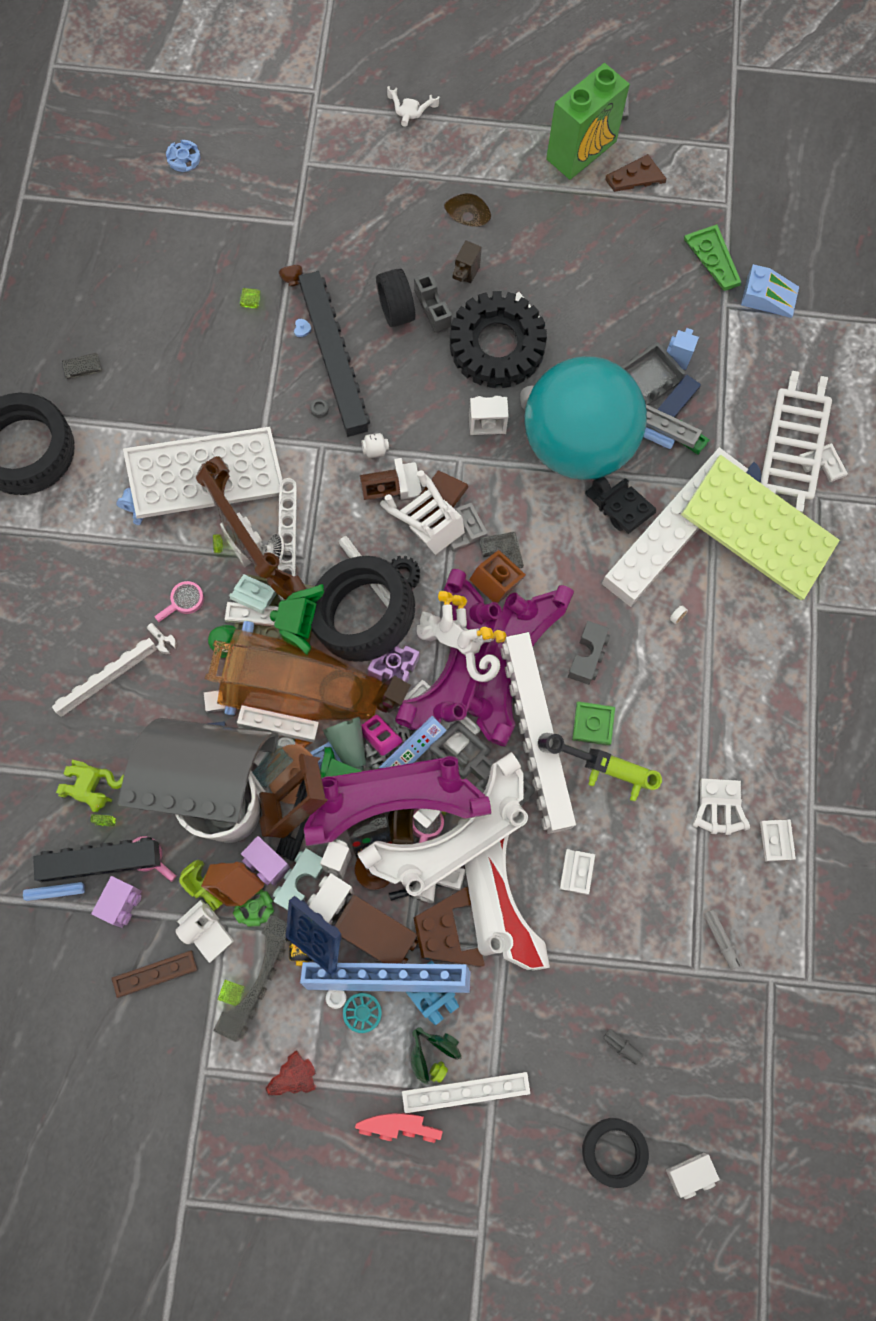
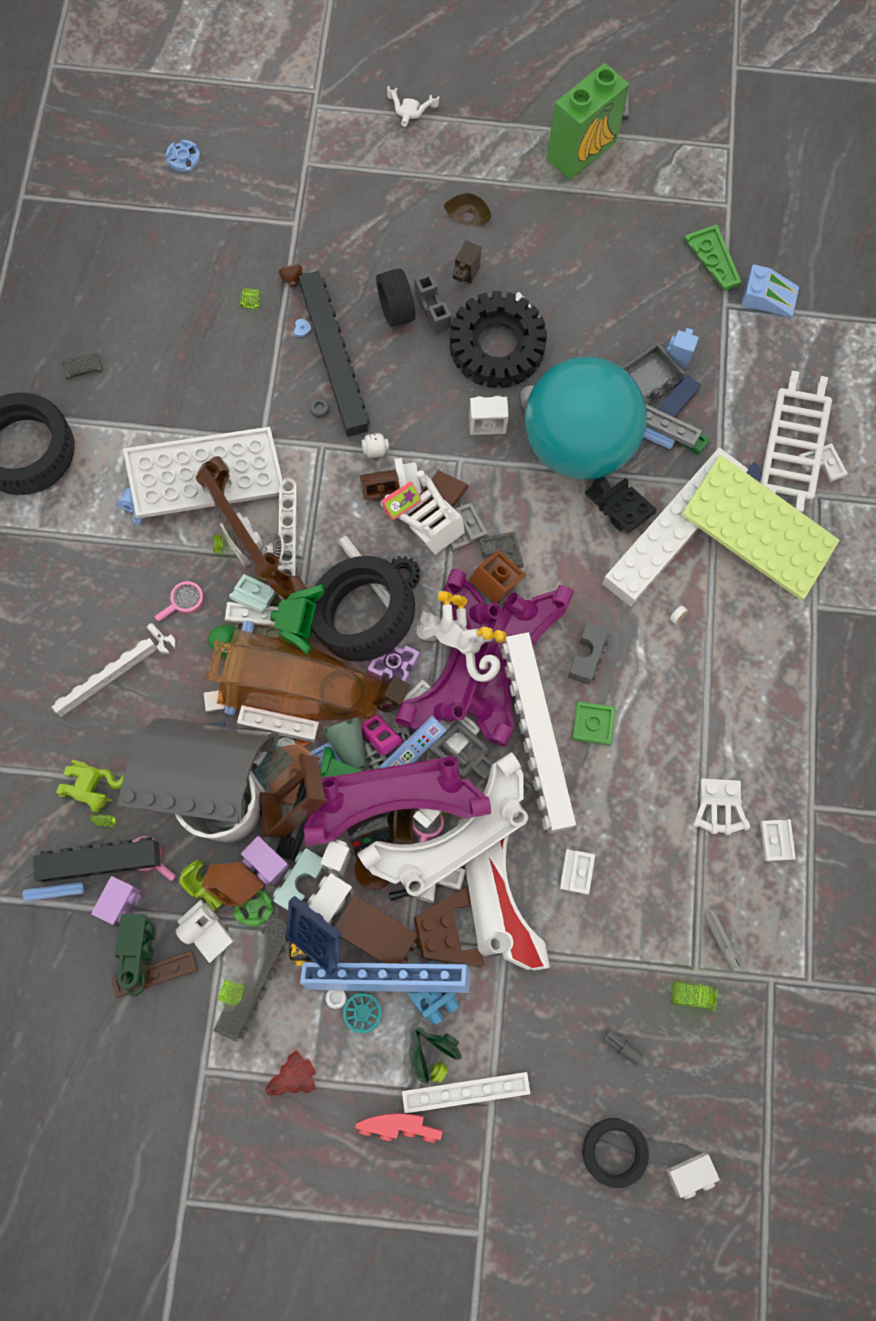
piece [538,733,662,801] -> none
reddish brown wing [605,154,667,192] -> none
none -> dark green brick [115,914,156,996]
none -> slope [381,481,421,520]
none -> clear neon green tile [671,982,718,1011]

